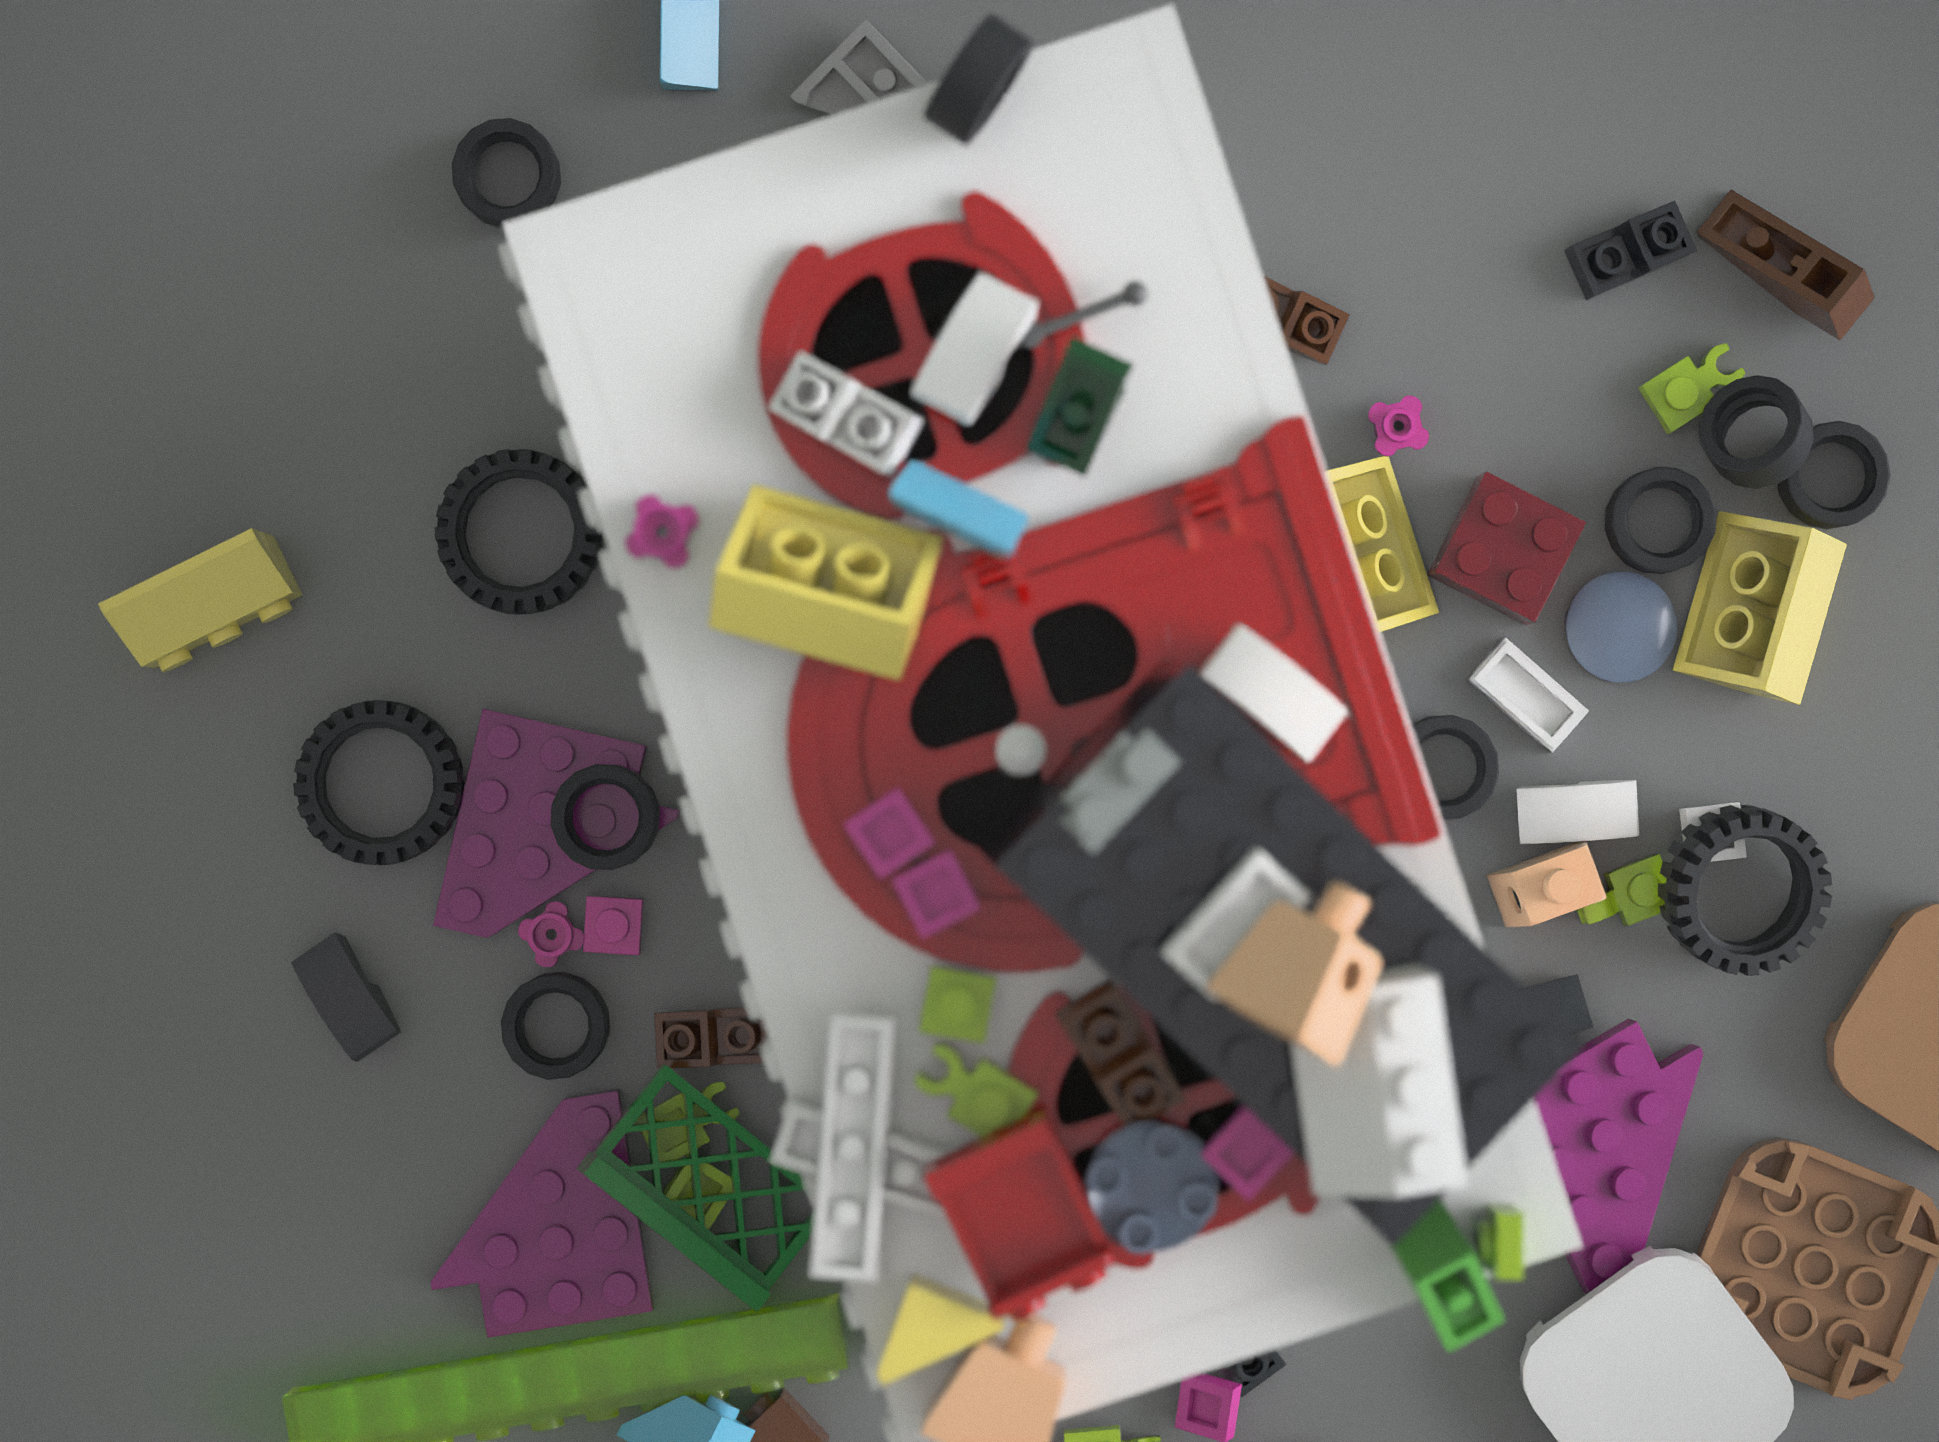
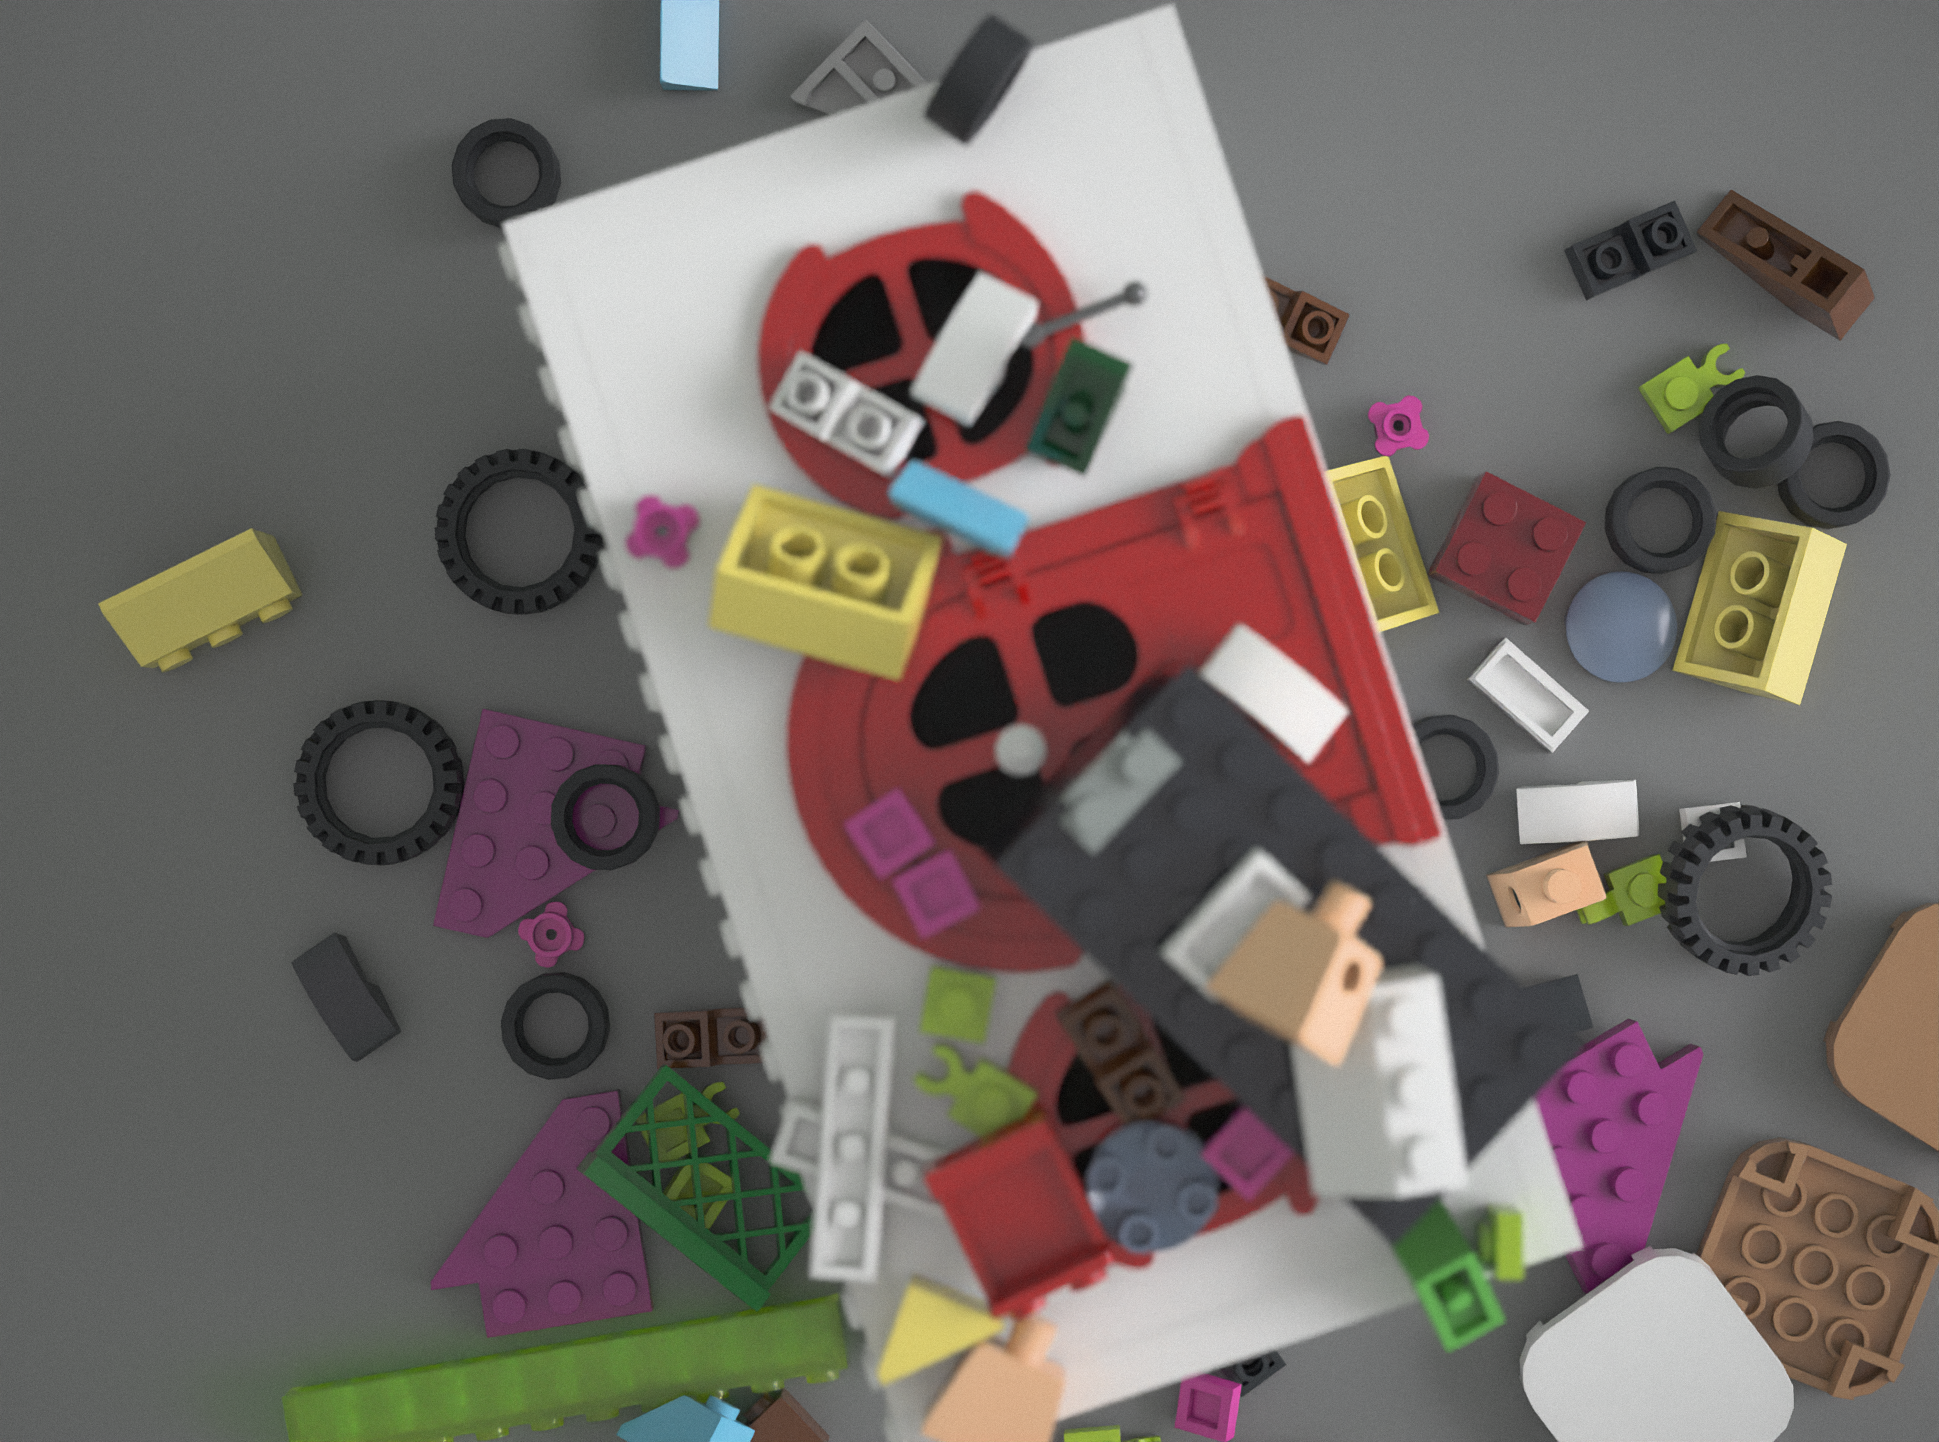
dark pink plate [583,896,644,955] -> none

